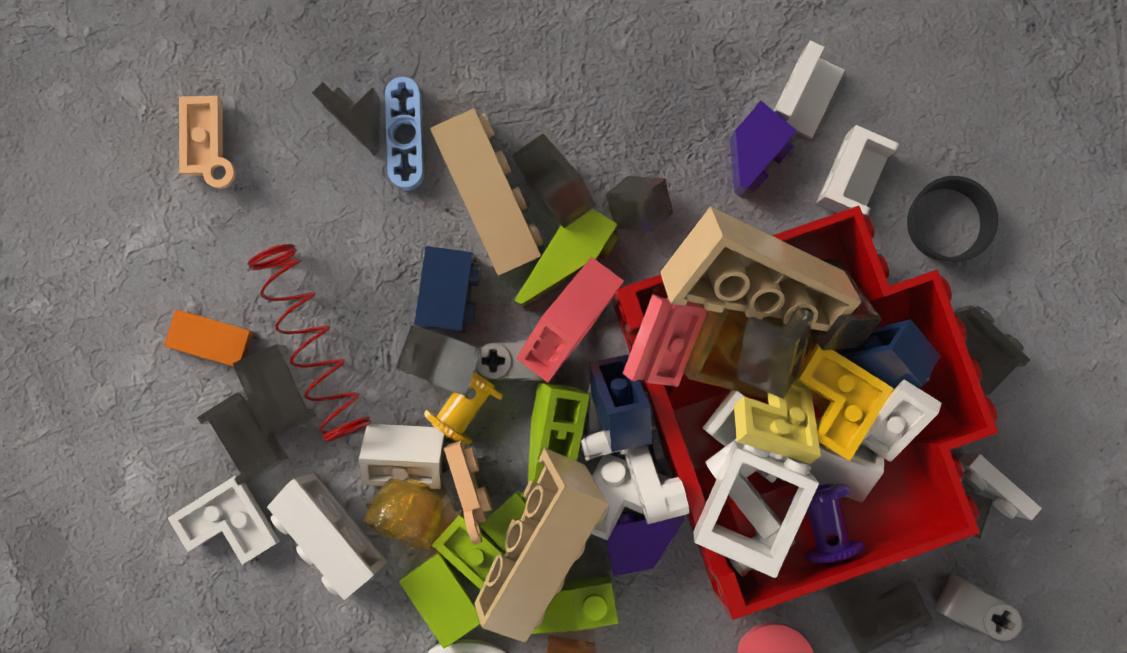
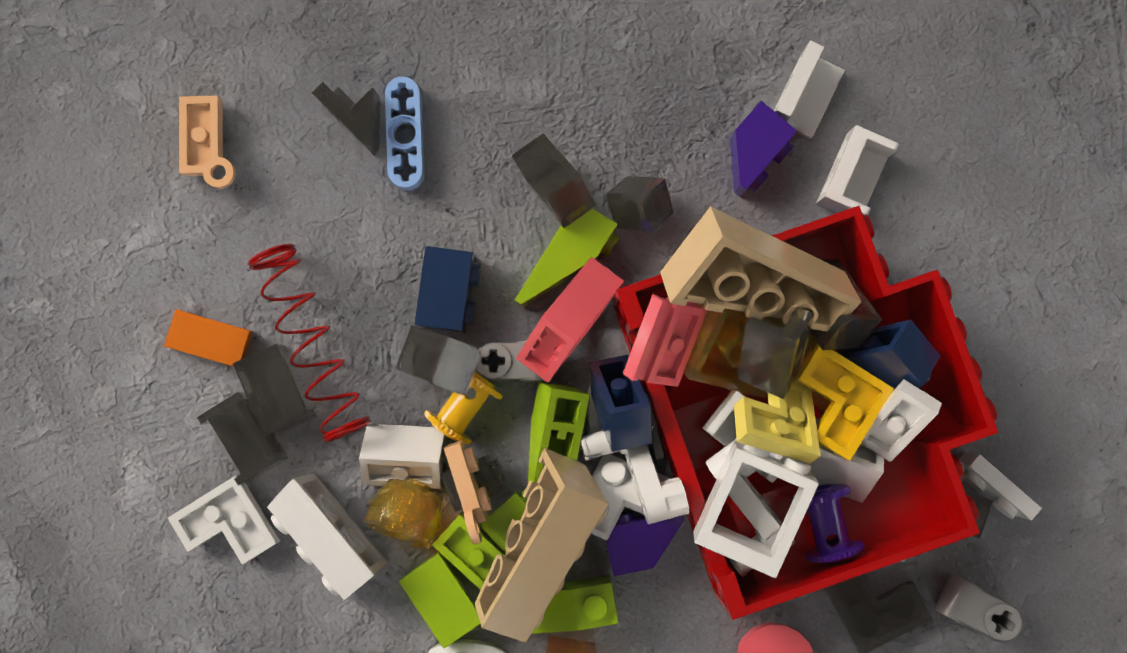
tan wedge [430,108,544,276] -> none
black tyre [907,176,998,262] -> none
clear smoke bracket [954,305,1030,395] -> none

